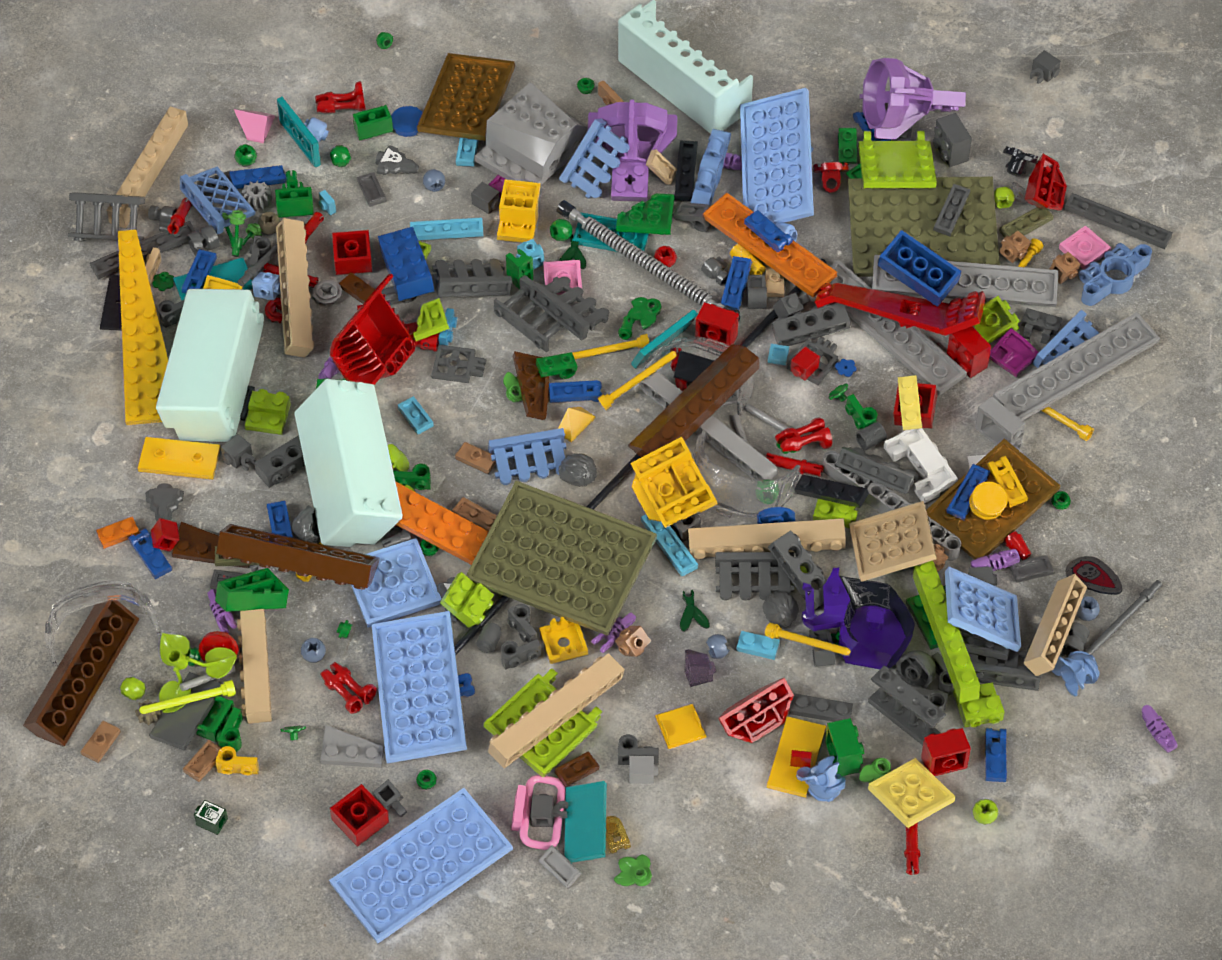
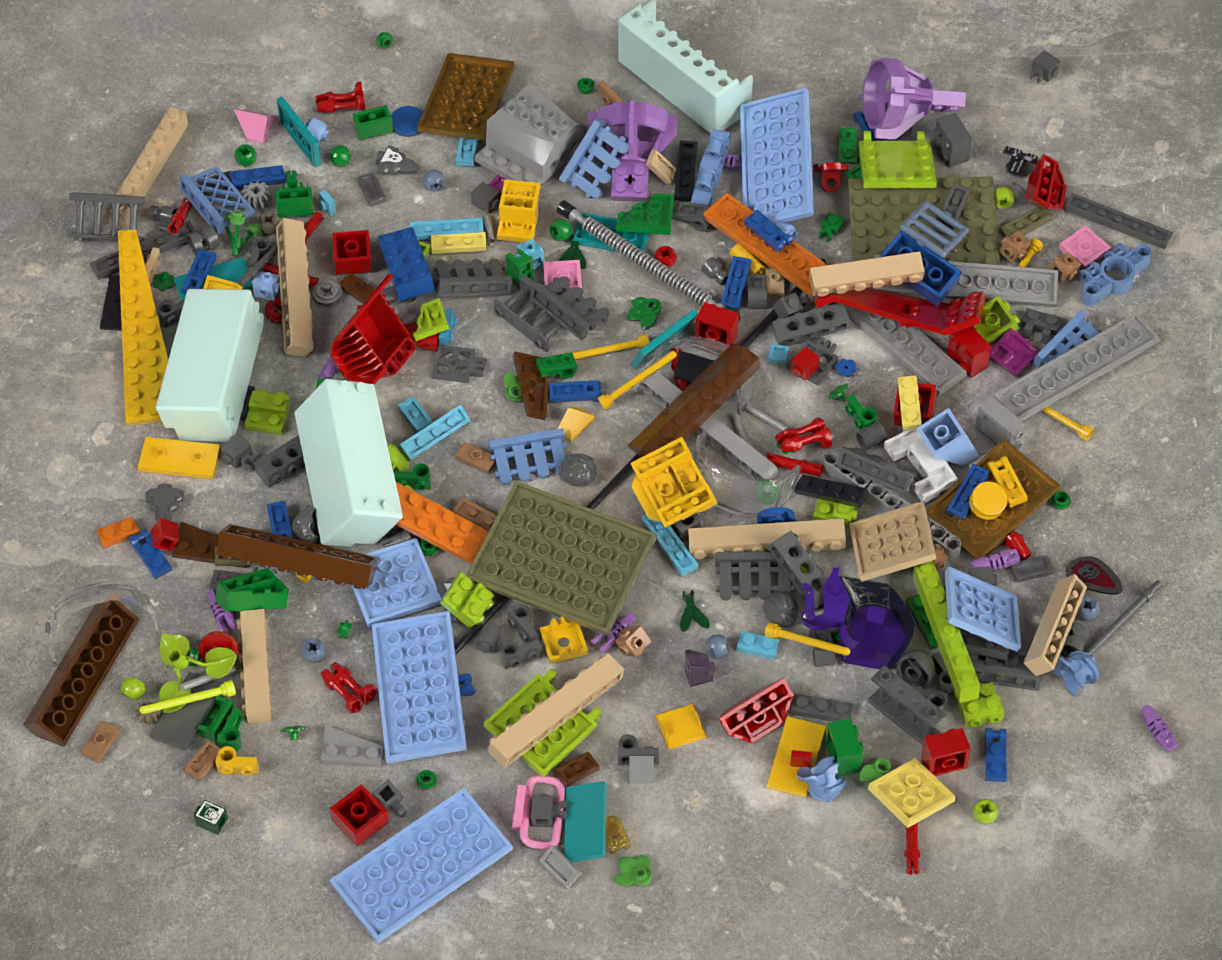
green pin [618,316,635,340] -> none
none -> medium azure plate [398,404,471,461]
none -> light yellow plate [431,232,487,254]
none -> light grey piece [481,210,496,247]
none -> tan brick [809,252,925,297]
none -> green plate [819,212,845,243]
none -> sand blue bar [899,201,969,257]
none -> light blue slope [916,408,979,466]

